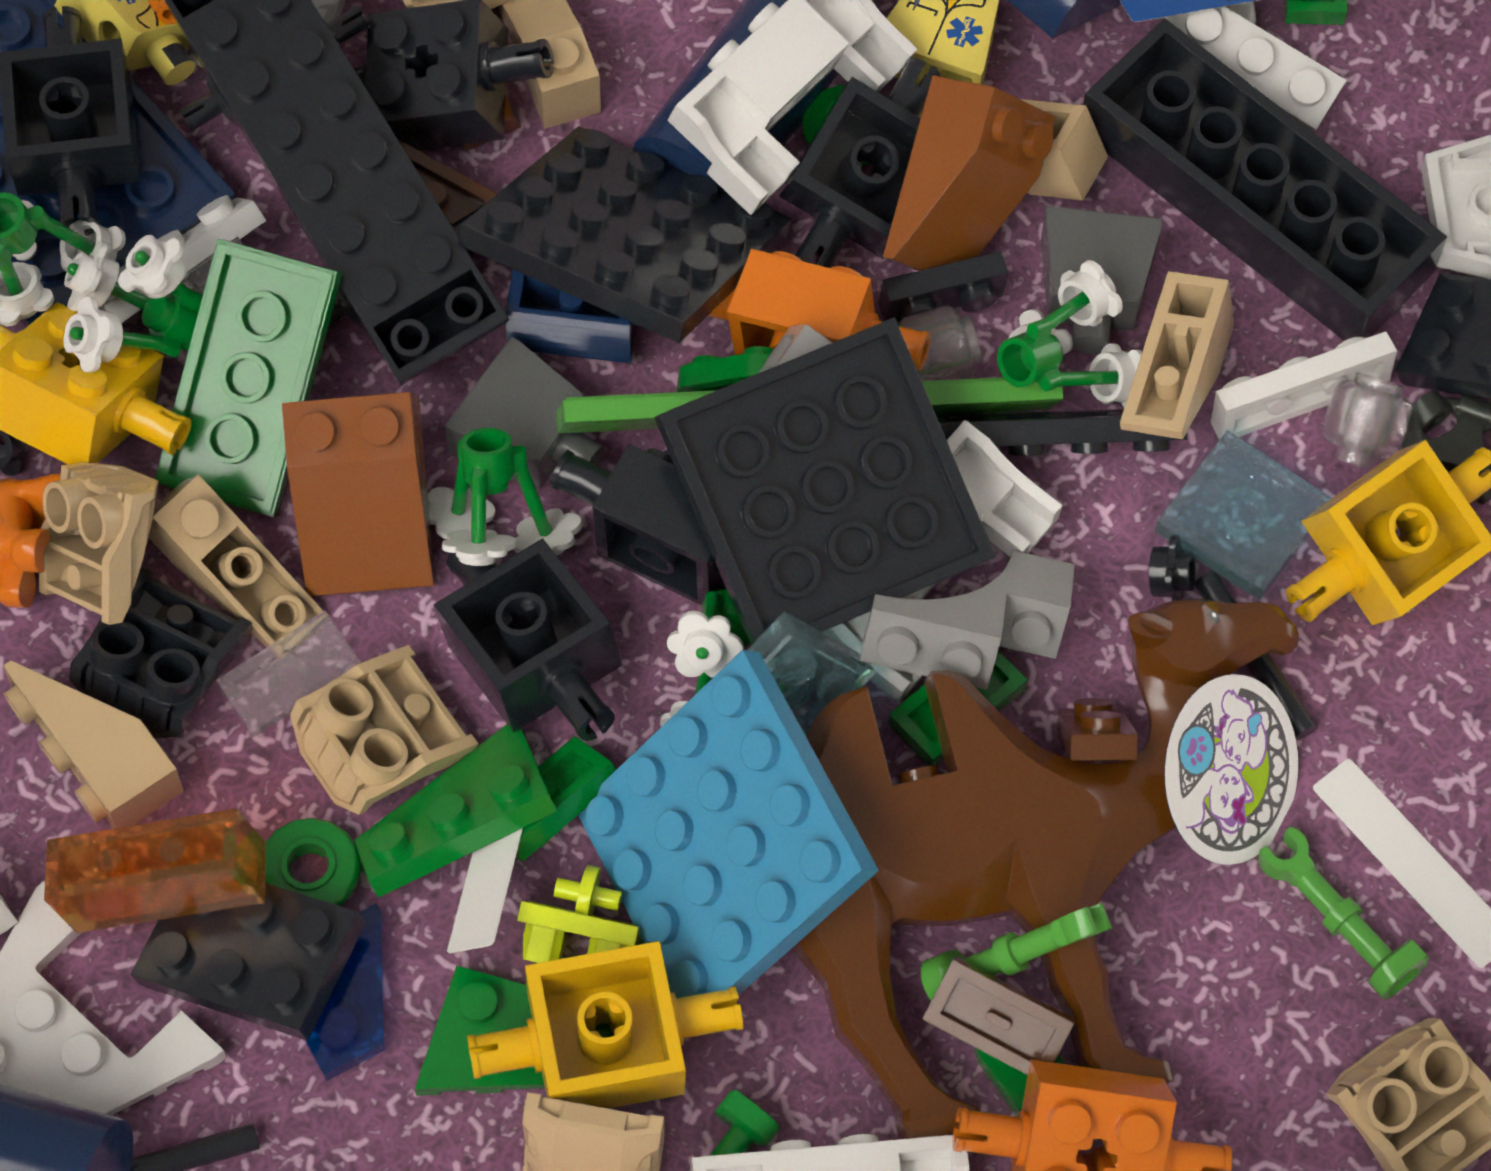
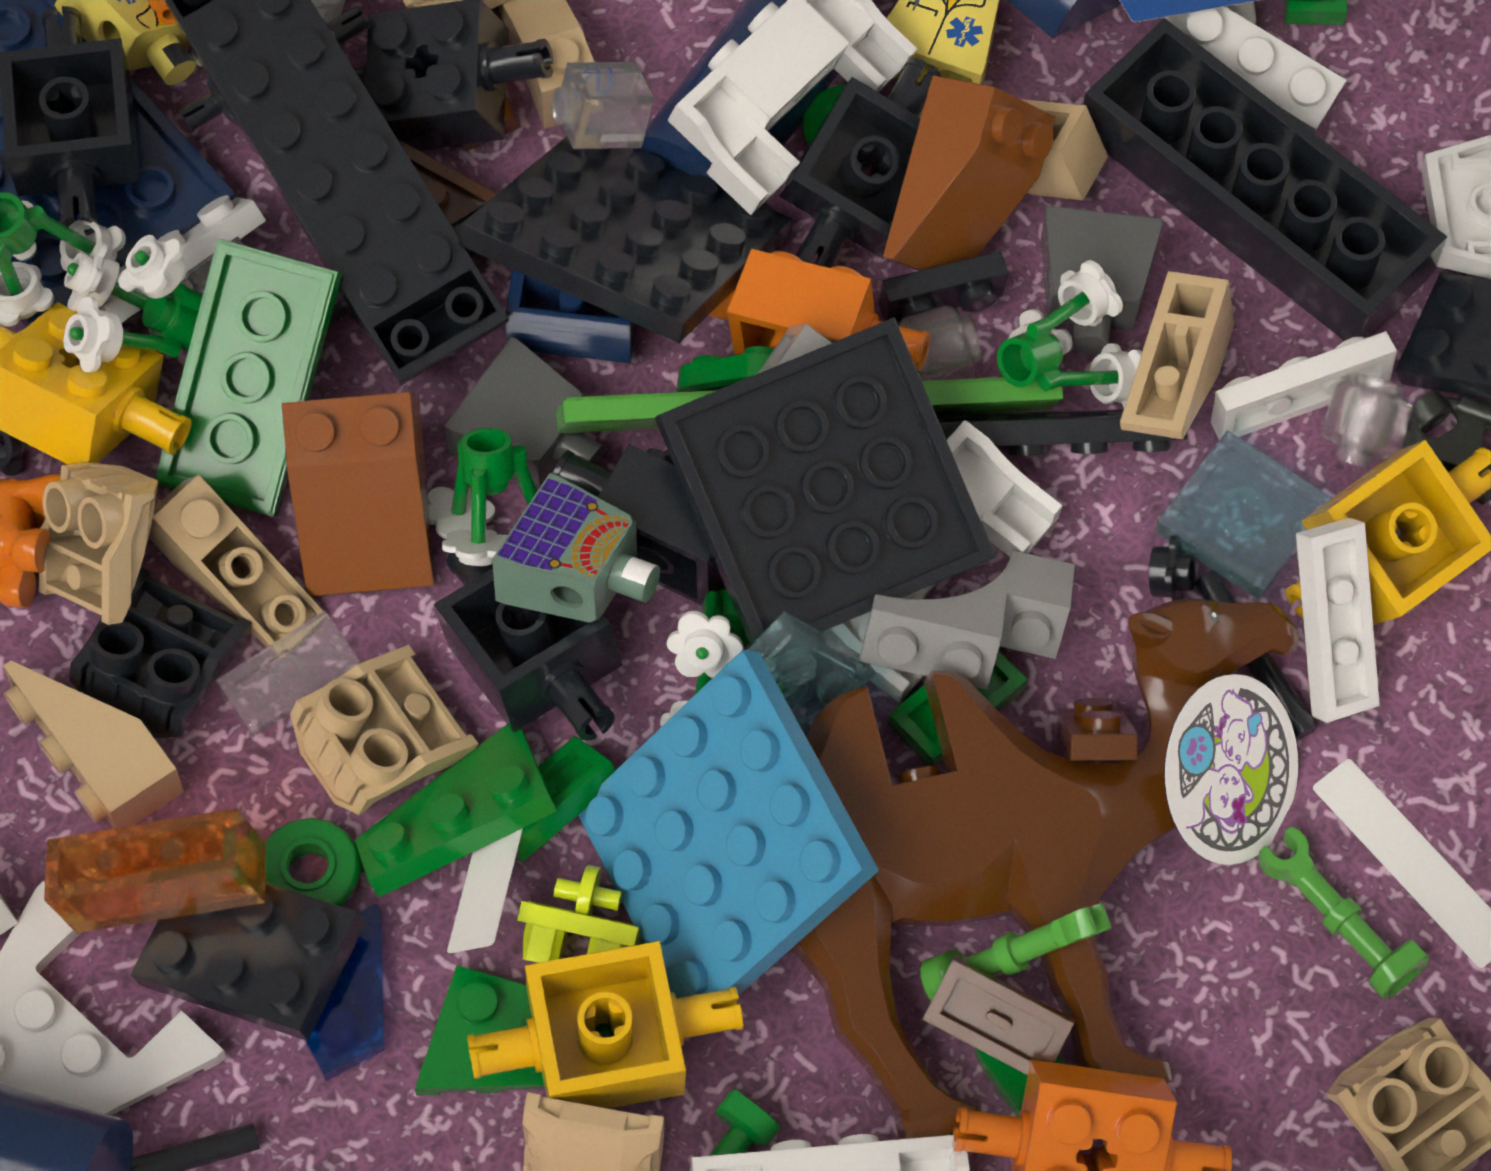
none -> sand green torso [492,473,660,623]
none -> clear brick [552,62,654,149]
none -> white plate [1296,518,1380,723]

